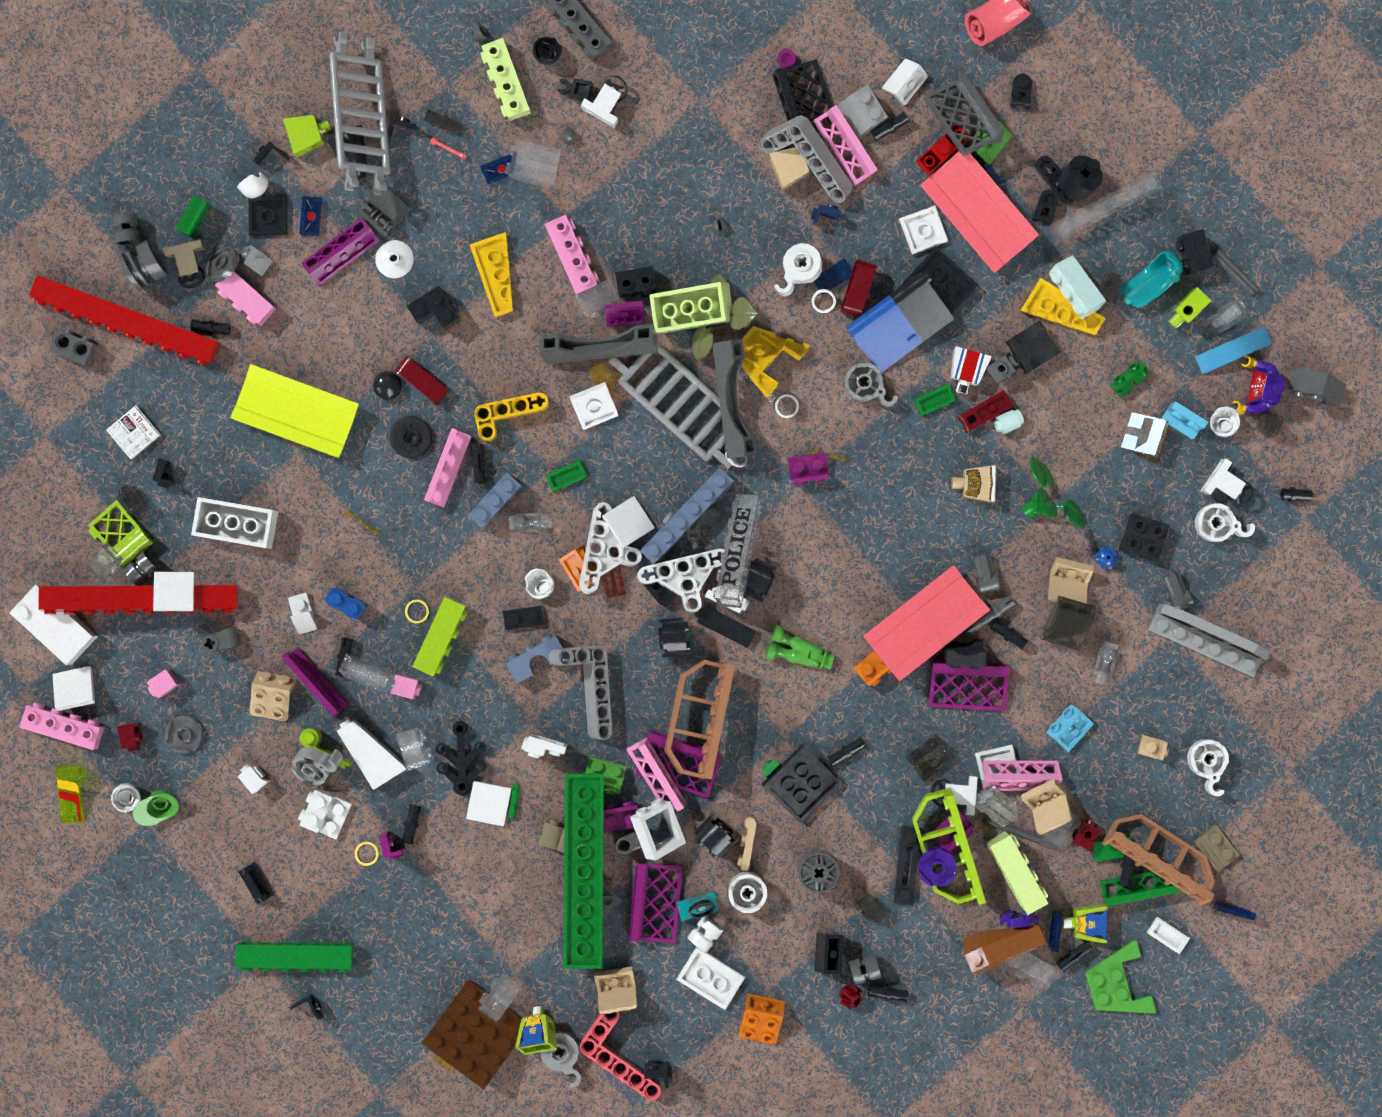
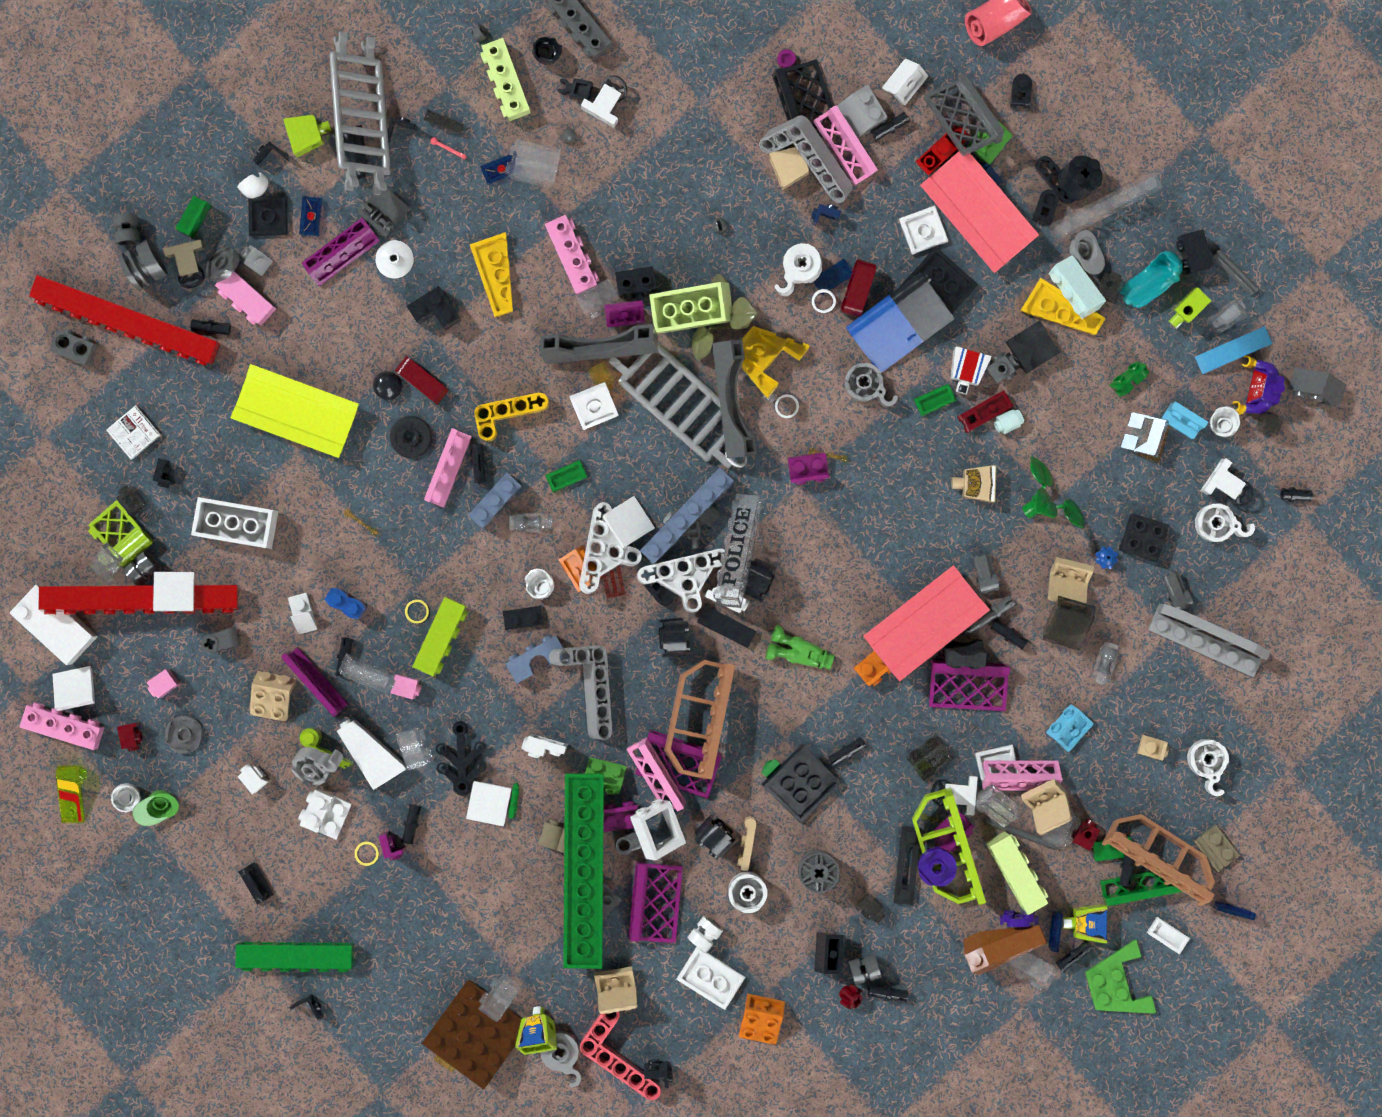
teal piece [676,892,718,921] -> none
none -> light grey piece [1070,230,1105,275]

